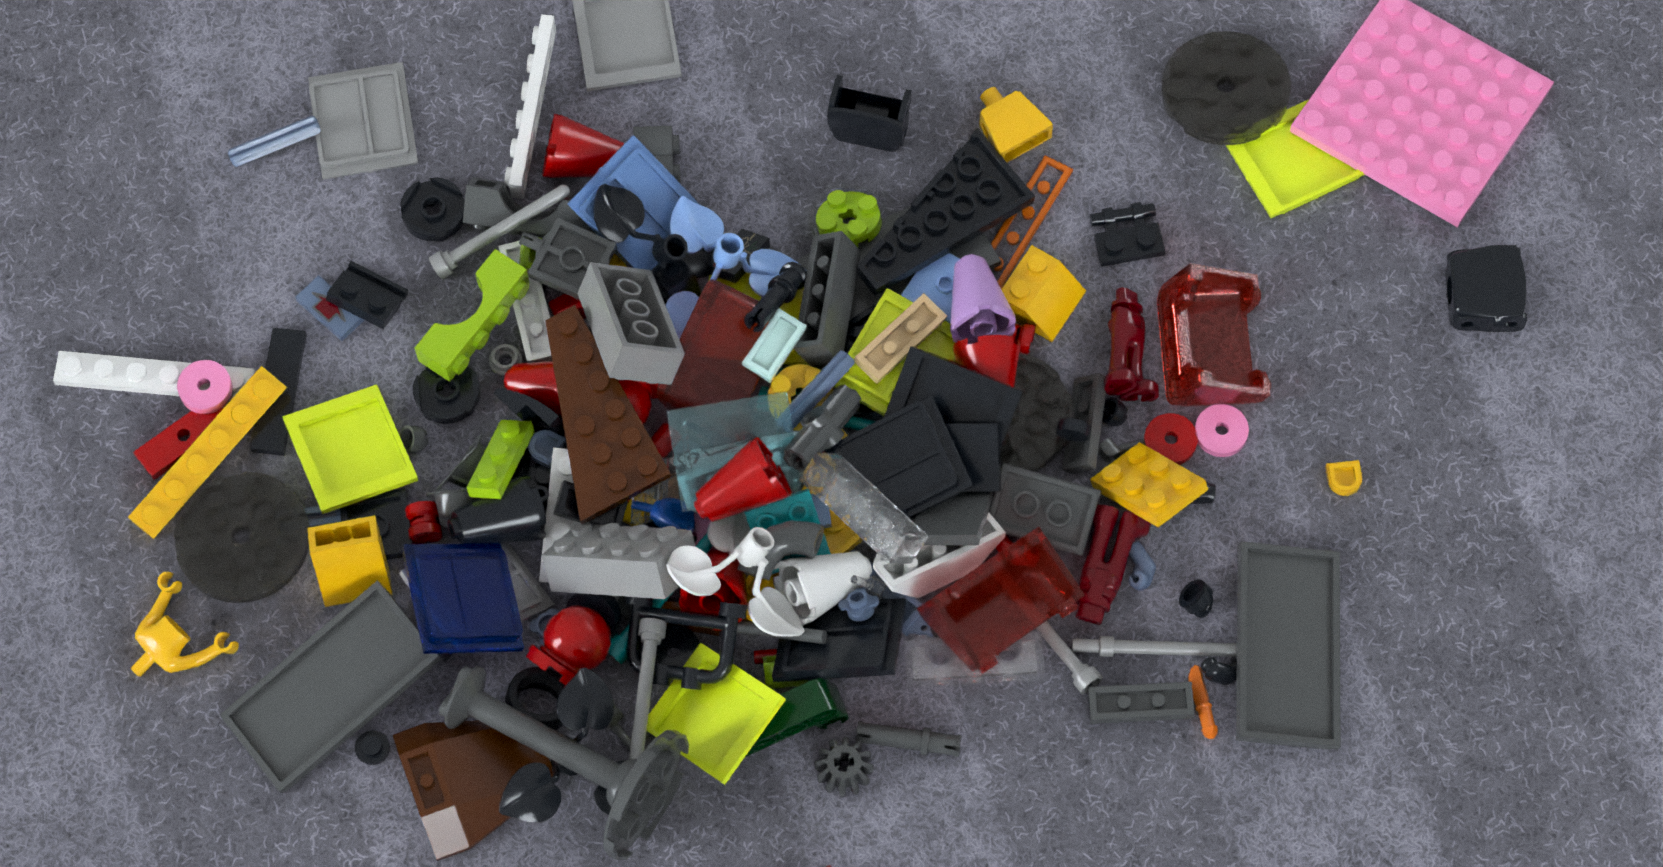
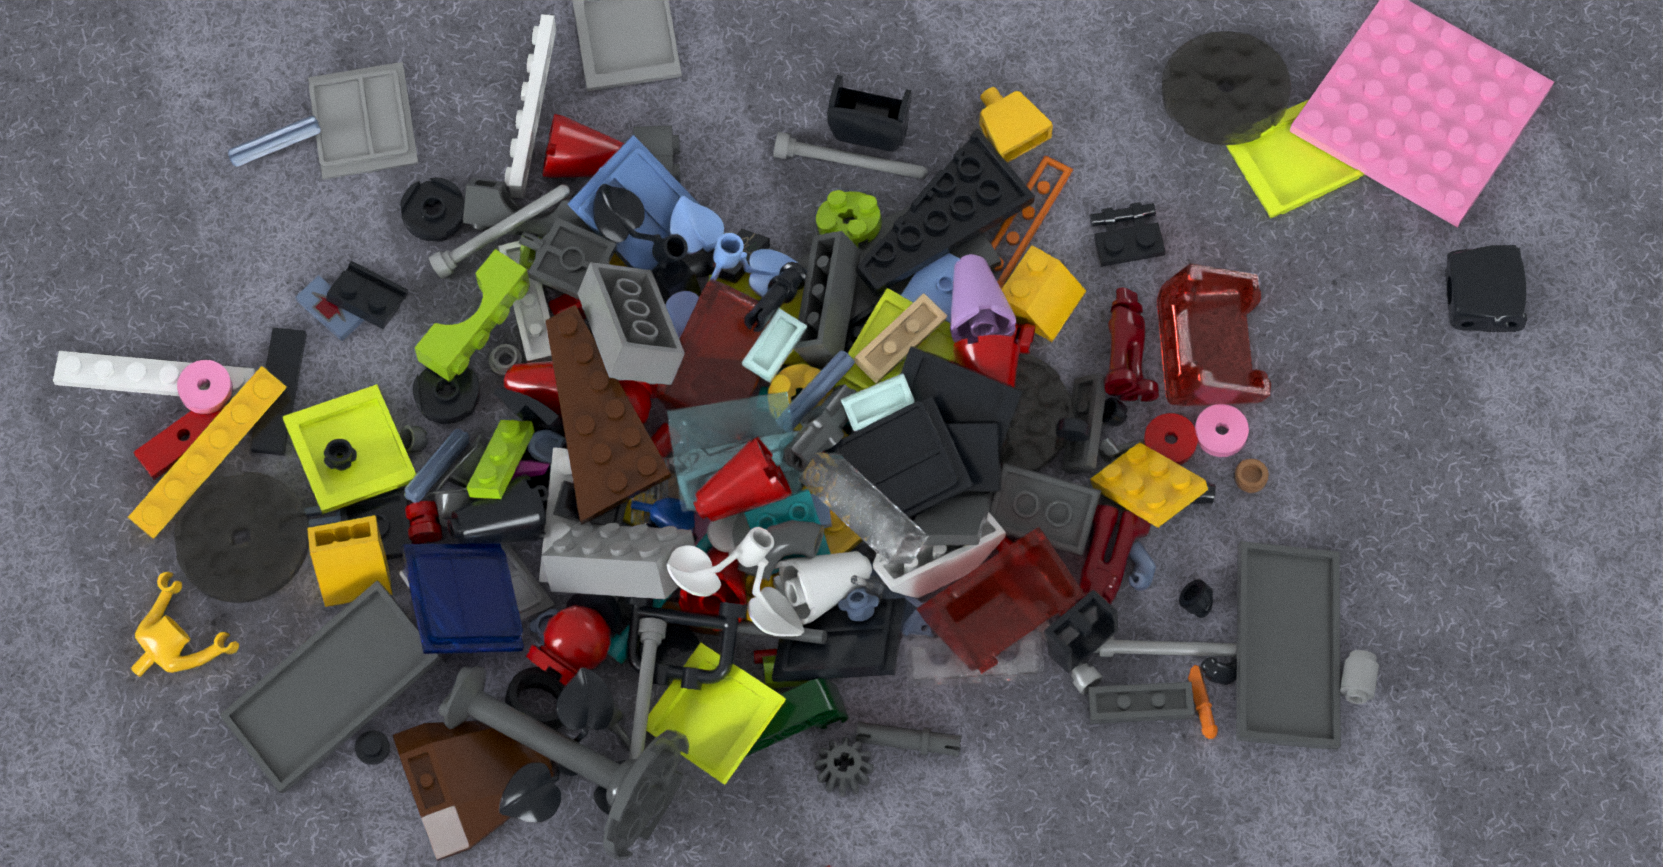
yellow tile [1325,460,1362,496] -> none
none -> black plate [324,439,357,471]
none -> sand blue axle [404,429,469,503]
none -> magenta bar [511,459,551,479]
none -> light grey piece [773,132,928,179]
none -> light aqua tile [840,373,915,432]
none -> black window [1043,589,1118,673]
none -> medium nougat tile [1234,459,1269,493]
none -> light grey brick [1340,650,1379,704]

